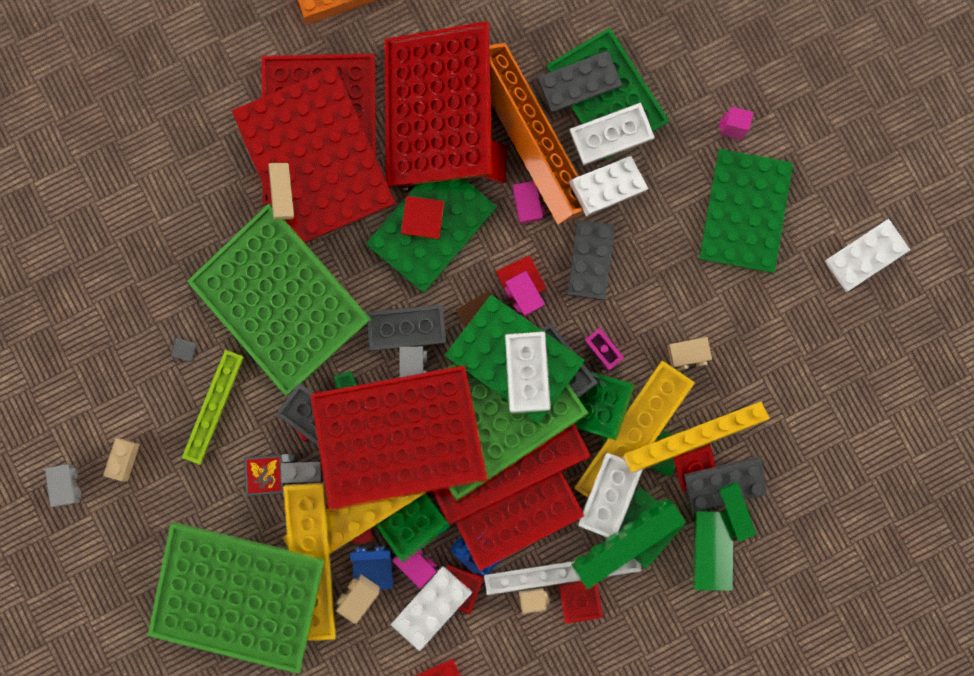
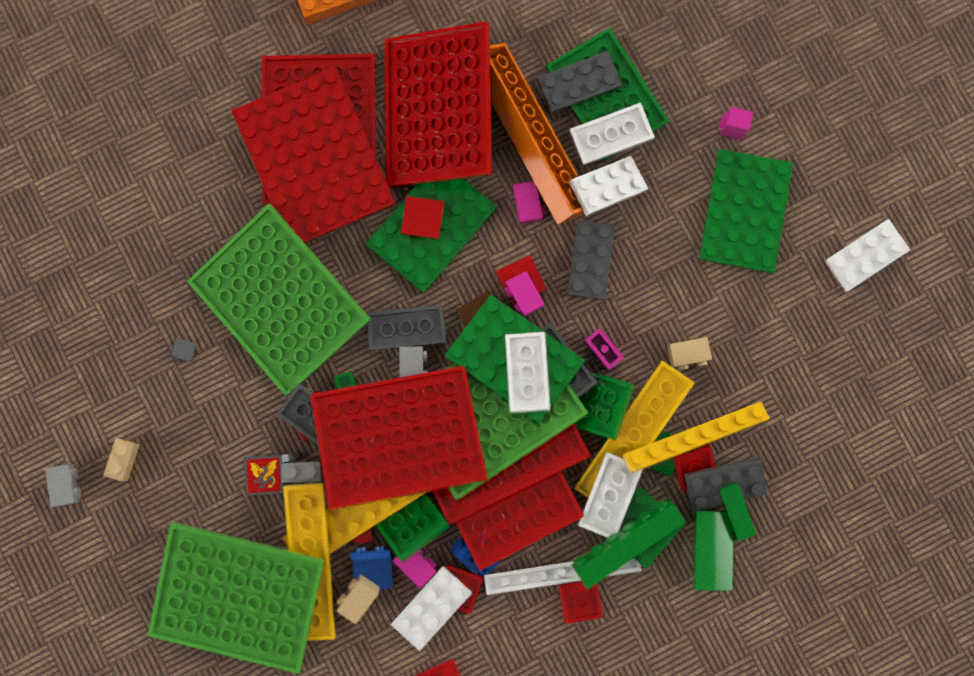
lime plate [182,350,244,465] -> none
tan tile [268,163,294,219] -> none
red tile [481,140,507,184] -> none
tan brick [519,587,549,614] -> none

